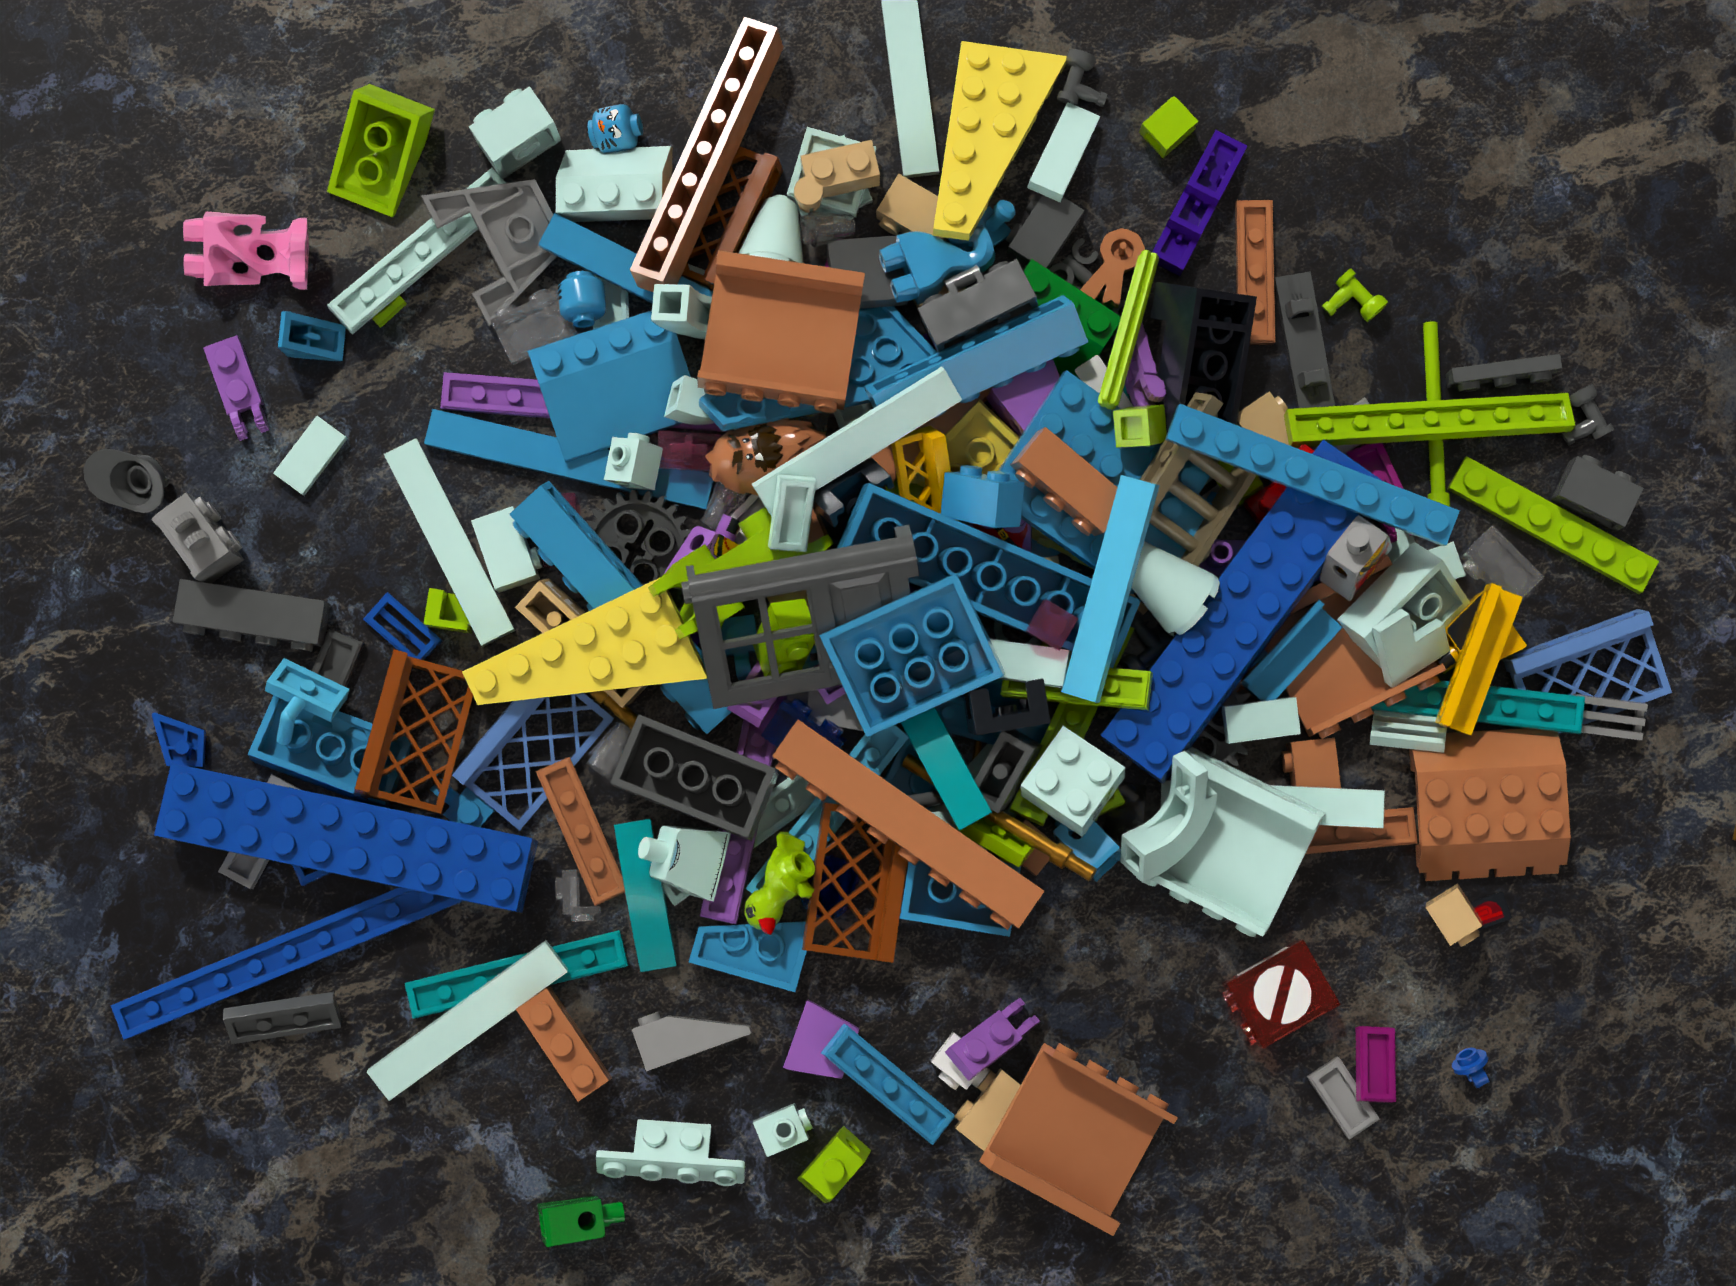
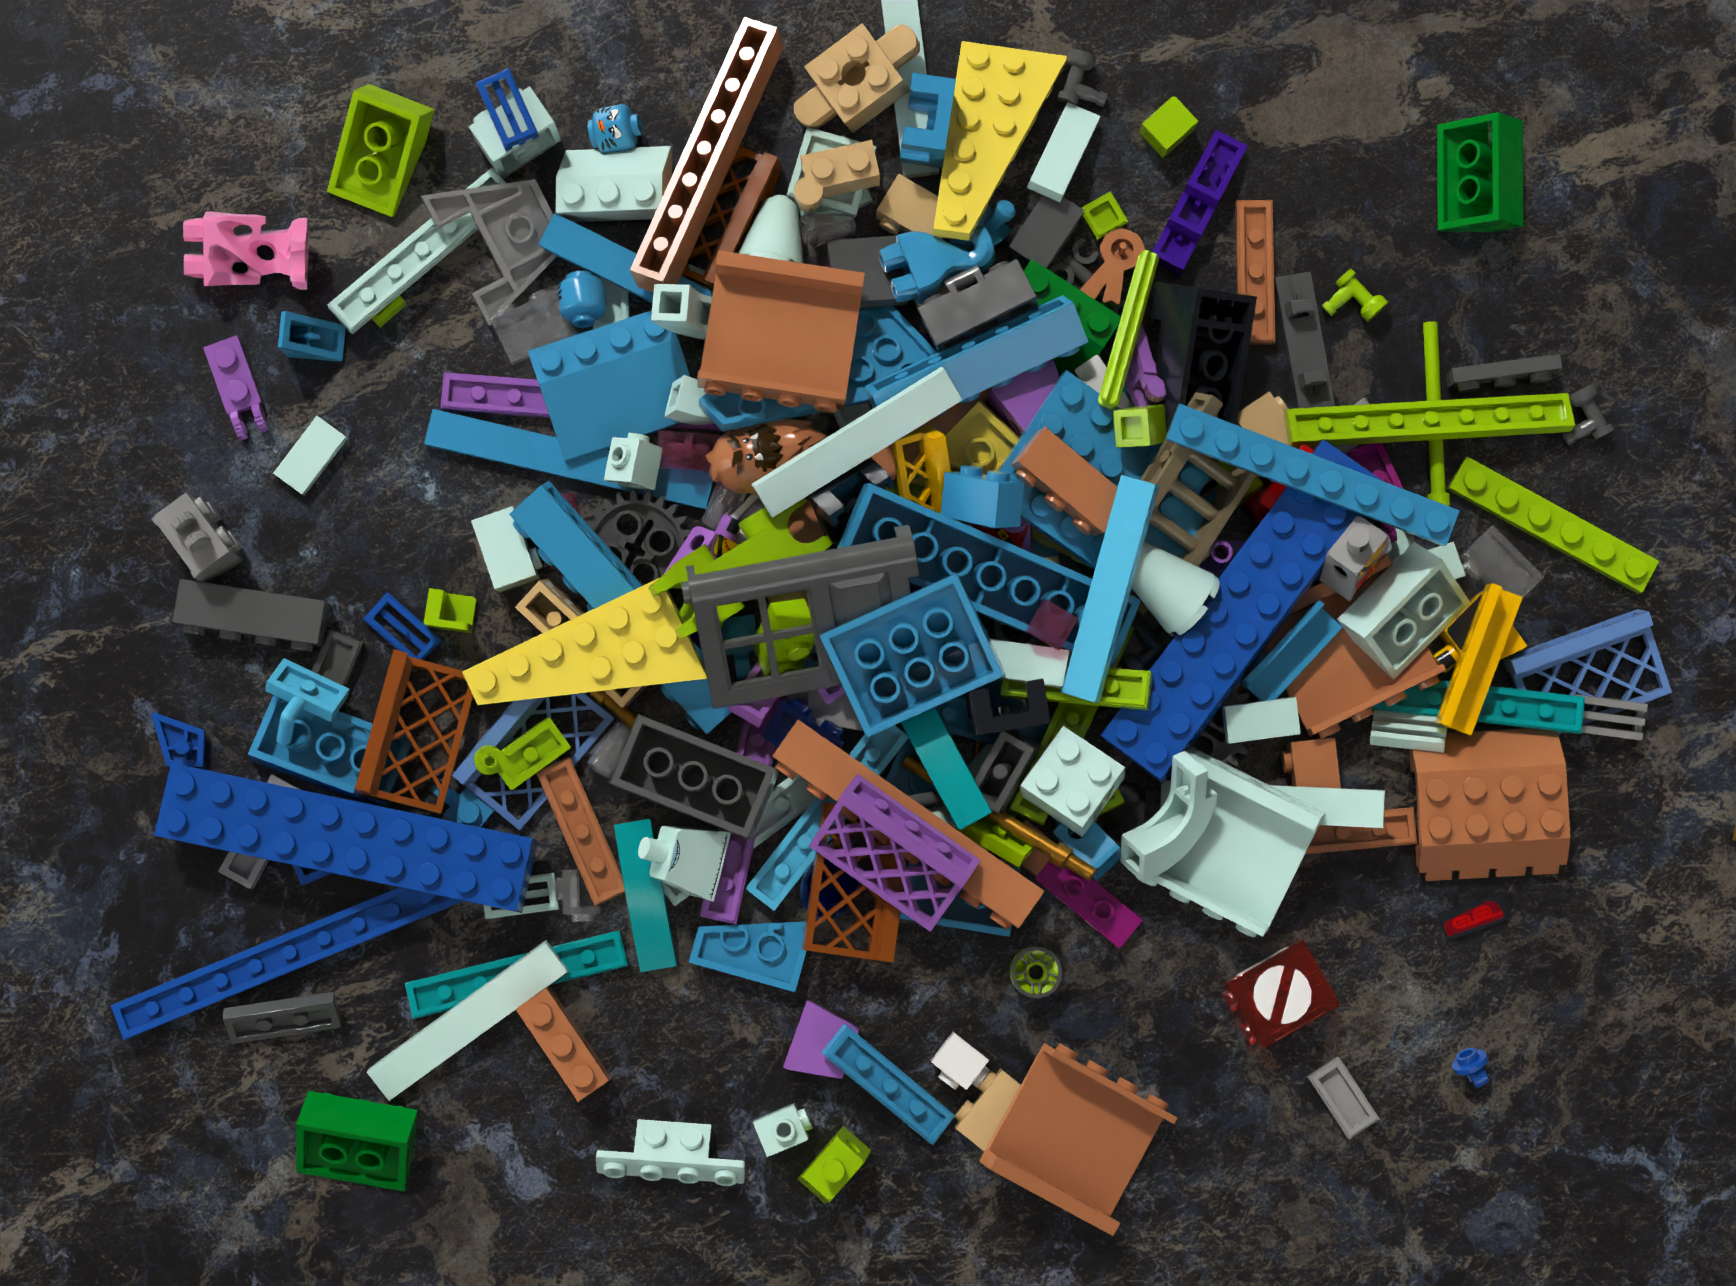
dark grey piece [84,449,170,513] -> none
light aqua tile [384,438,515,647] -> none
green torso [537,1196,625,1247] -> none
light grey slope [632,1012,753,1071] -> none
lime animal [745,832,815,935] -> none
light aqua tile [768,474,817,552] -> none
medium lavender hinge [945,998,1040,1081] -> none
magenta tile [1355,1026,1396,1103] -> none
light aqua tile [1372,609,1450,688] -> none
tan brick [1426,883,1482,947] -> none
dark grey brick [1551,455,1644,531] -> none
none -> green slope [296,1091,417,1192]
none -> lime hinge [474,716,571,791]
none -> blue tile [476,68,540,152]
none -> light aqua tile [484,873,560,919]
none -> tan brick [794,23,920,133]
none -> medium lavender fence [809,774,981,932]
none -> dark azure panel [899,73,956,168]
none -> wheel [1010,946,1062,998]
none -> magenta plate [1034,861,1143,949]
none -> lime tile [1082,191,1128,242]
none -> green slope [1437,112,1523,232]

